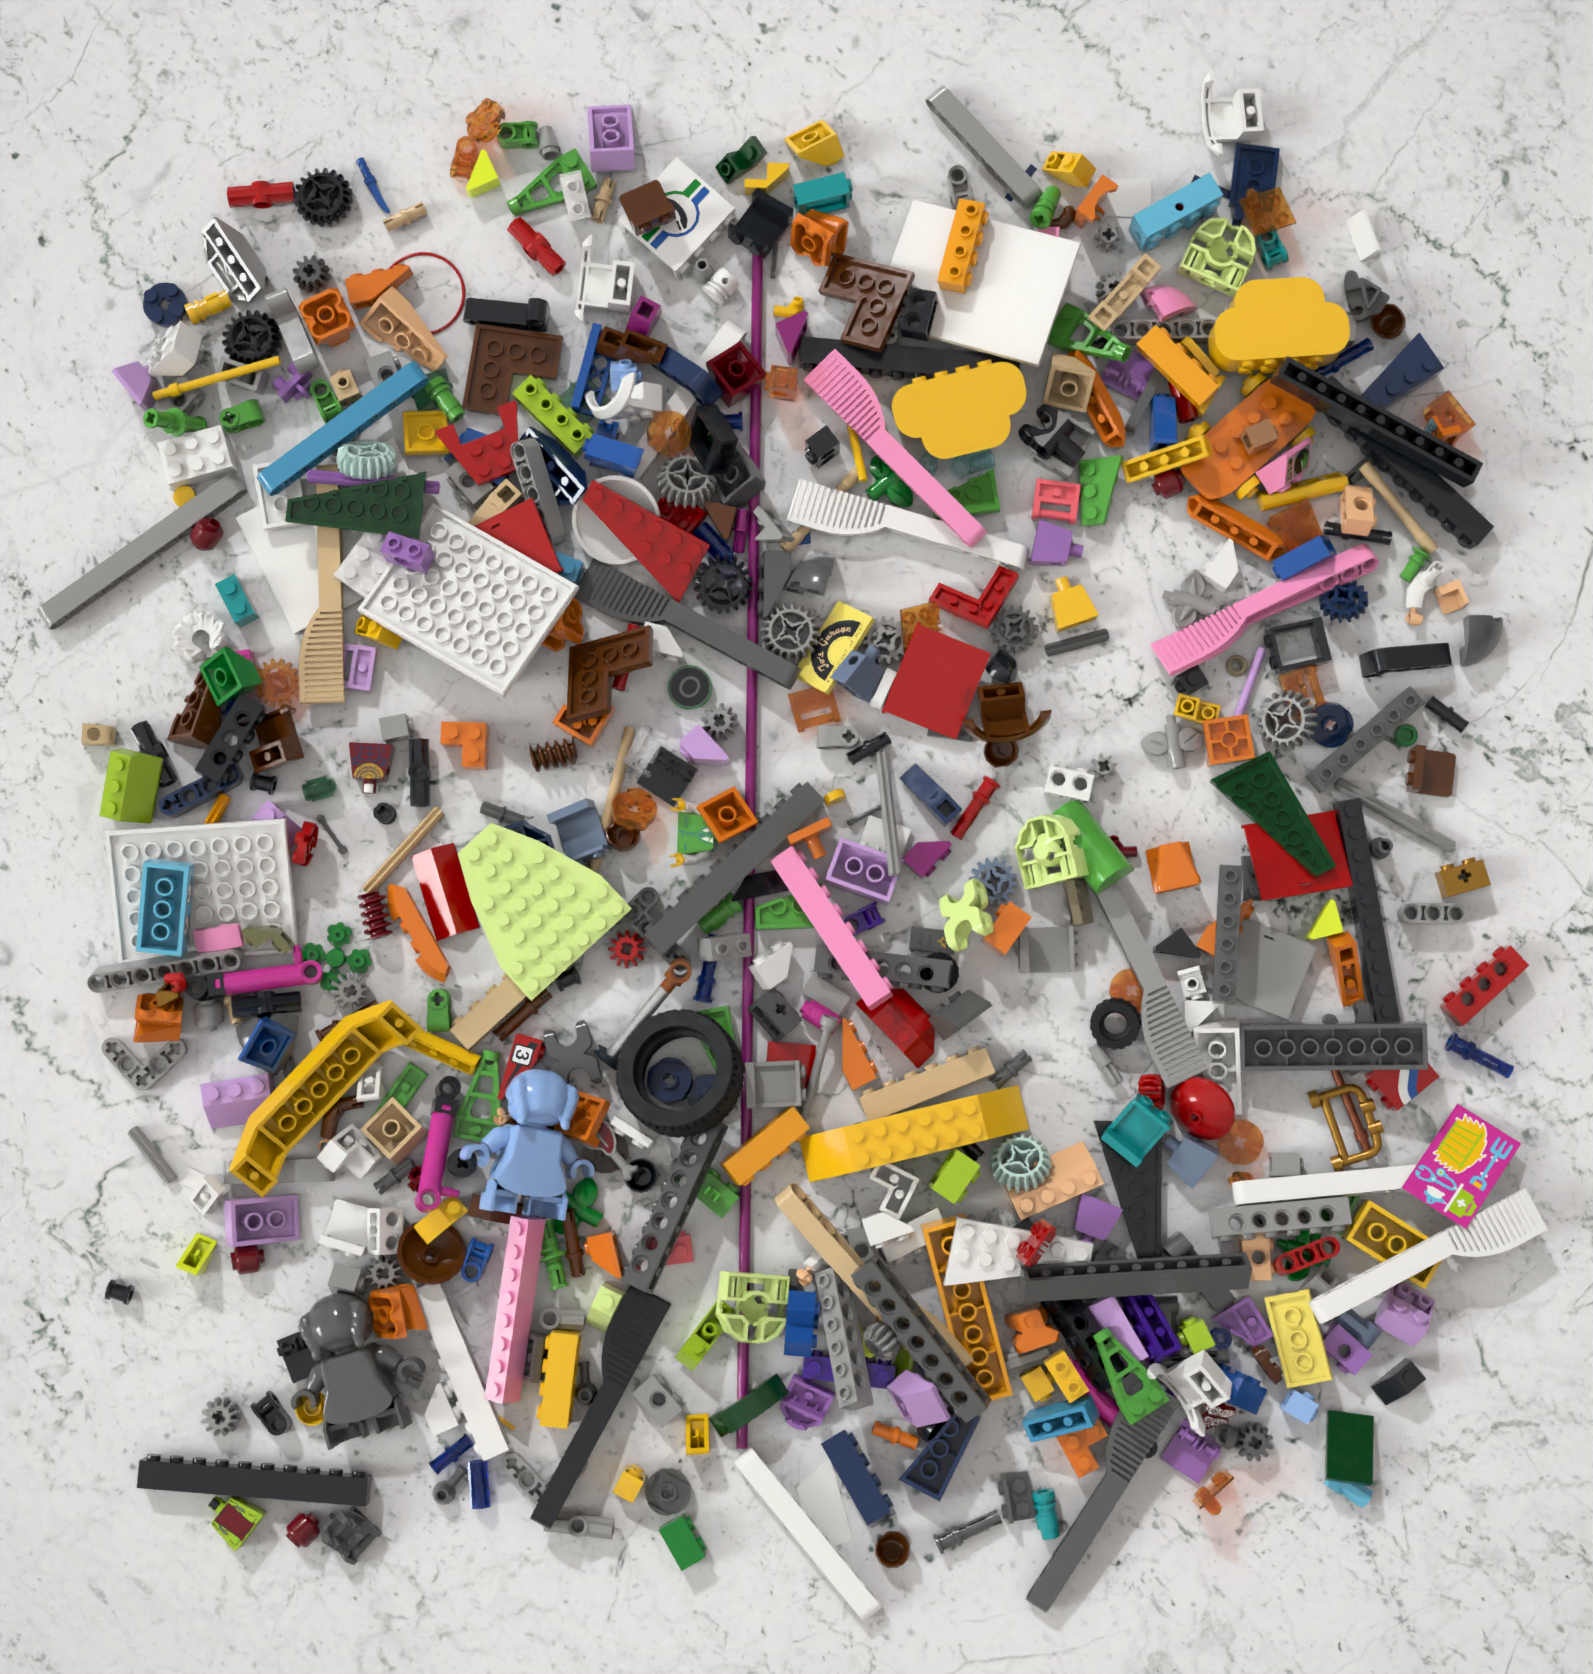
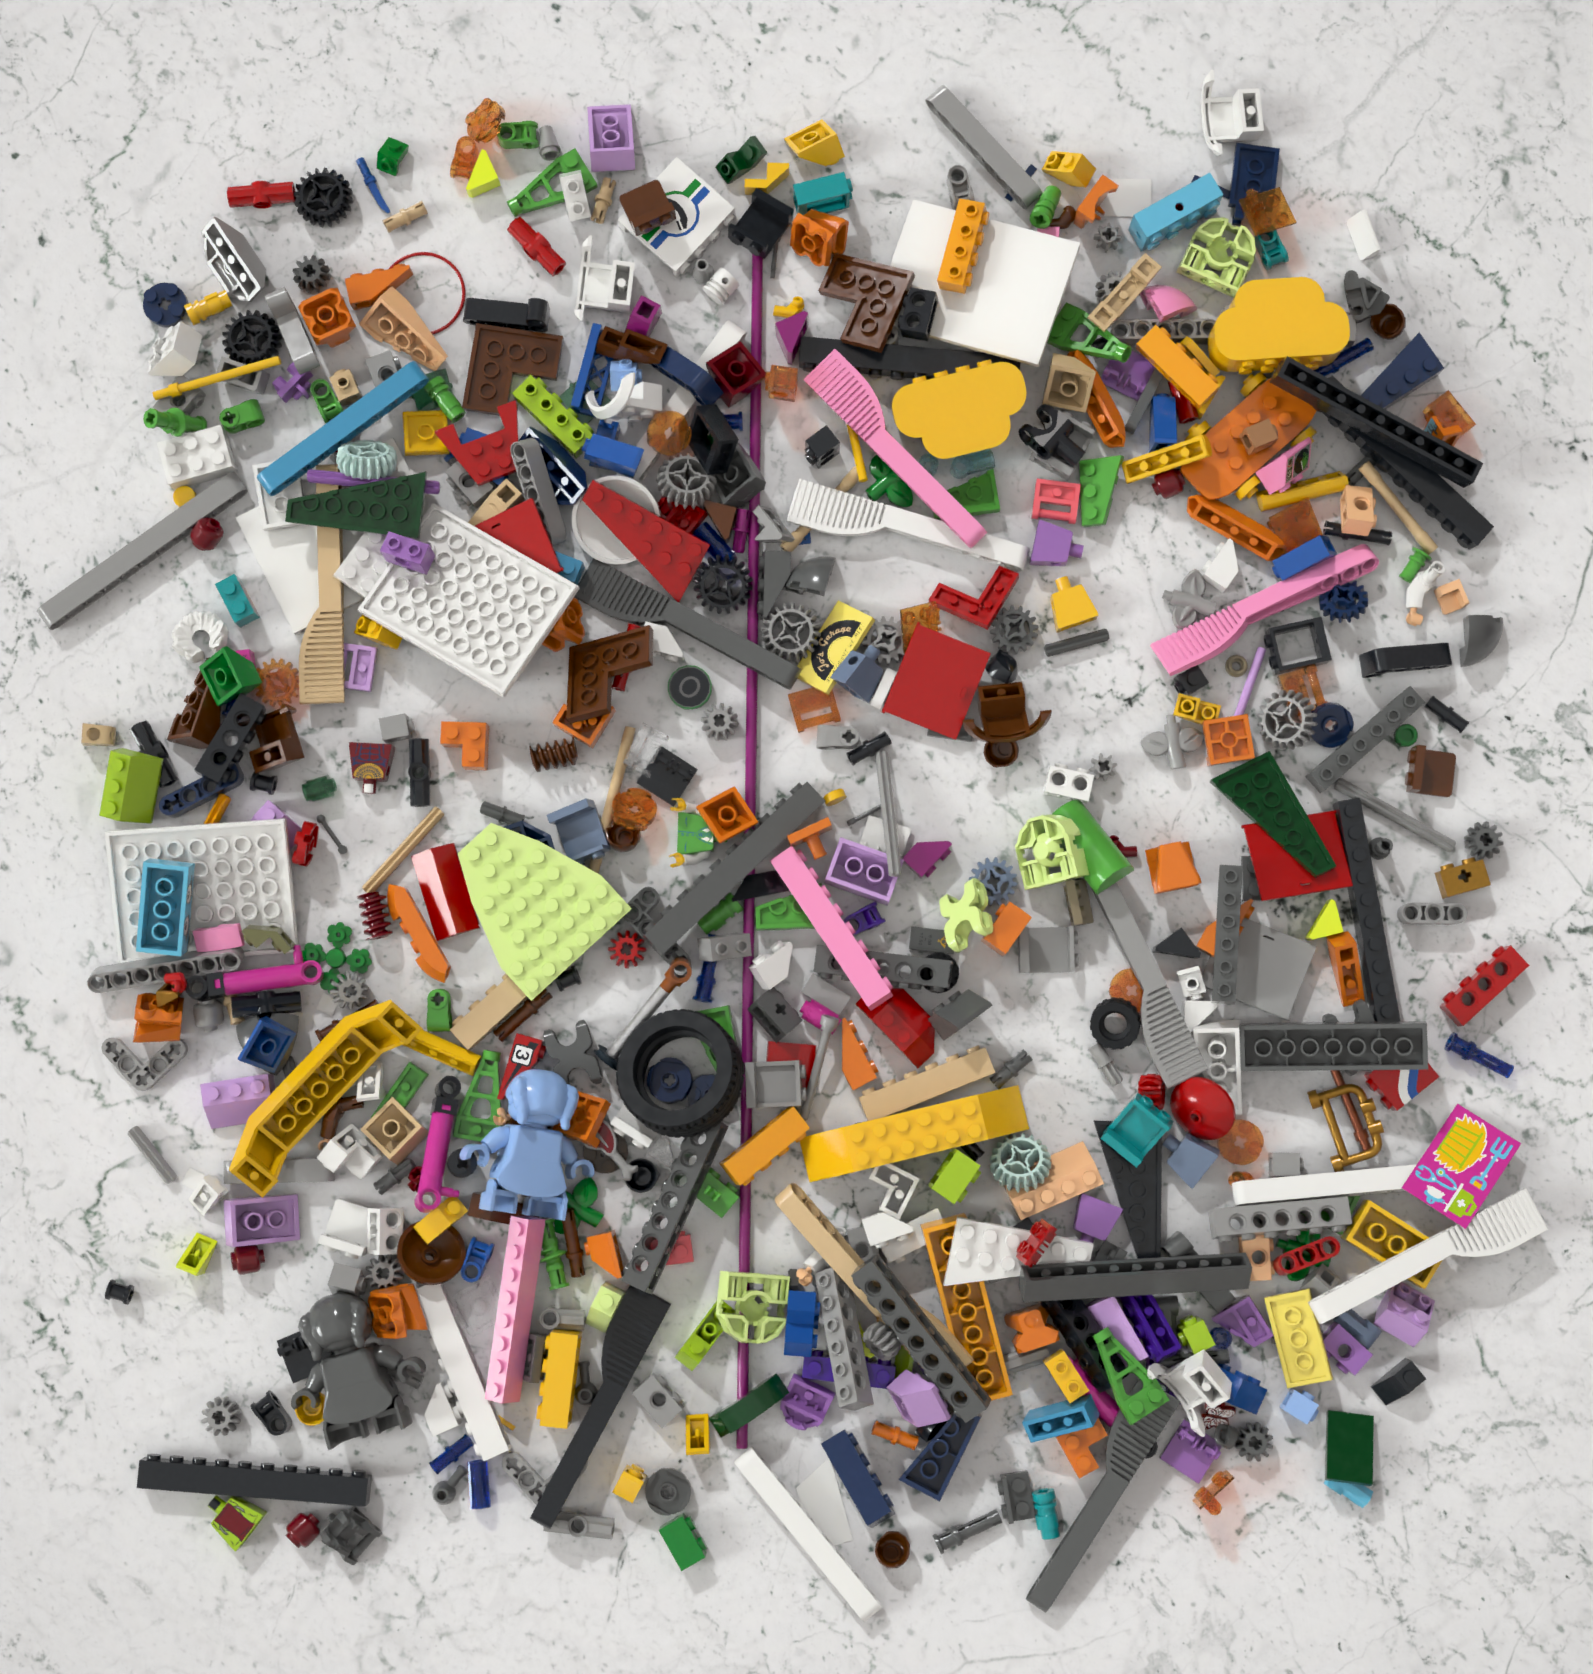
lavender slope [112,361,157,412] -> none
black bush [373,803,397,825] -> none
lavender slope [679,724,730,766] -> none
dark blue slope [899,763,962,827] -> none
red pin [950,775,1001,840] -> none
yellow brick [1019,1365,1055,1402] -> none
reddish brown plate [1249,1345,1283,1385] -> none
none -> green bracket [377,137,409,176]
none -> dark grey gear [1464,821,1504,860]

